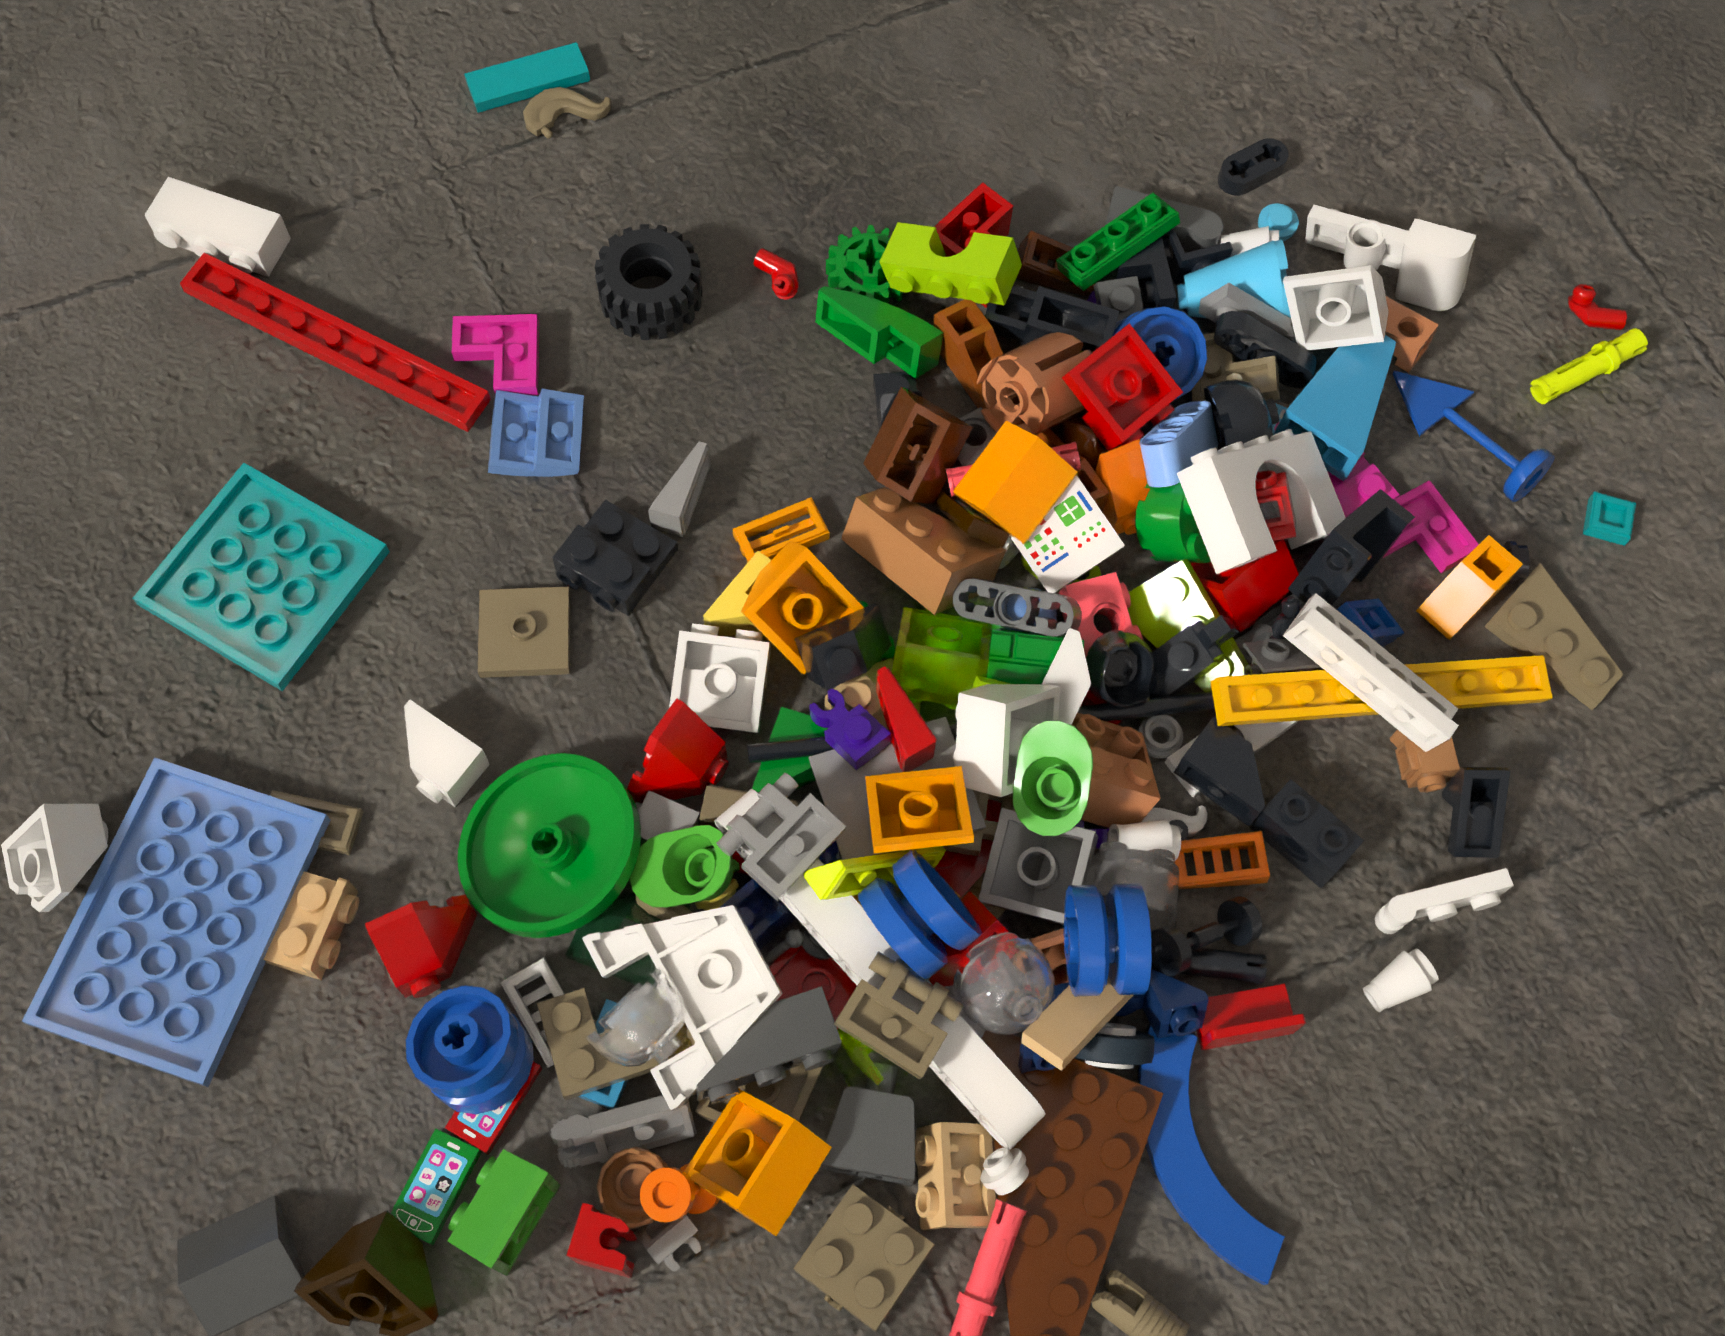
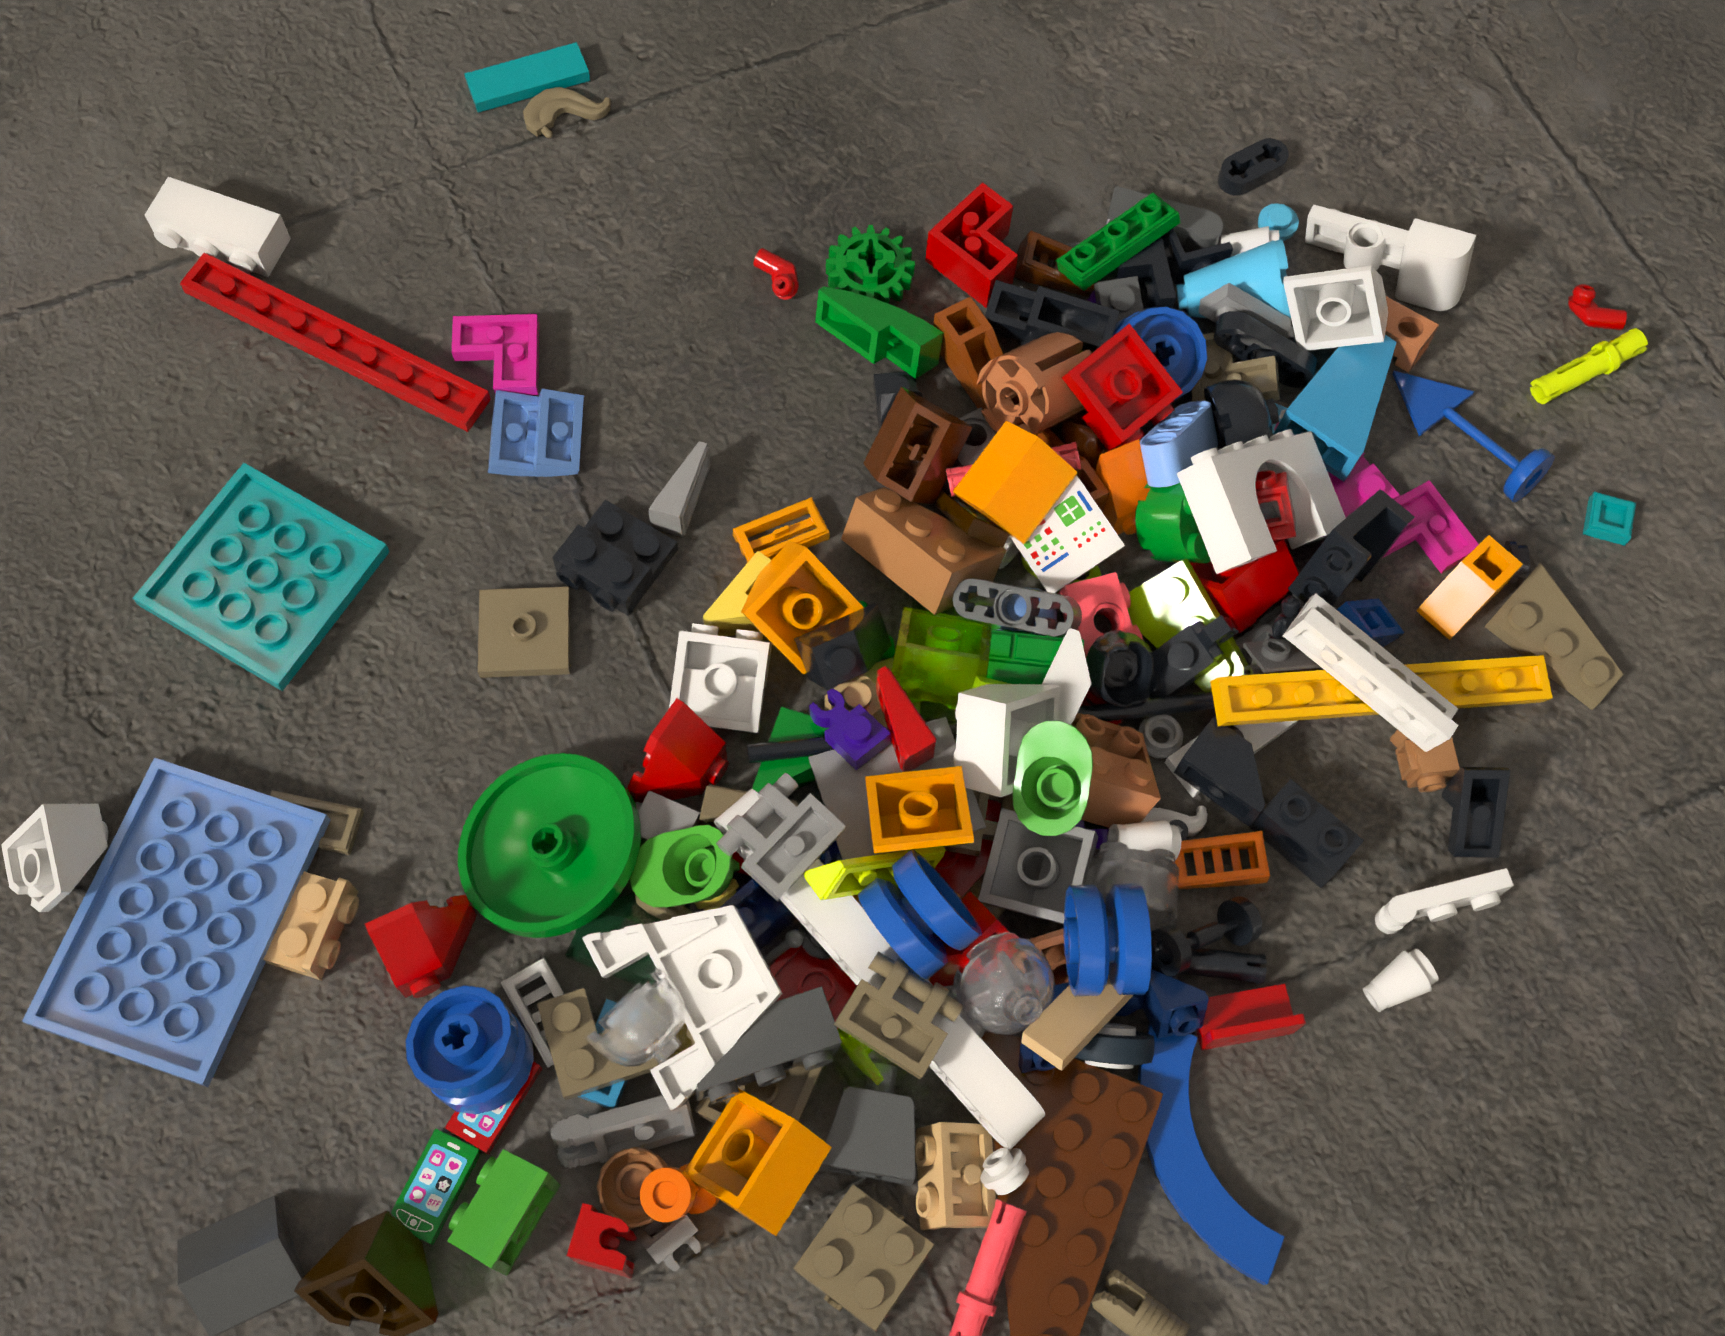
white slope [404,700,490,807] -> none
black tyre [595,224,703,340] -> none
lime arch [879,222,1022,305] -> none

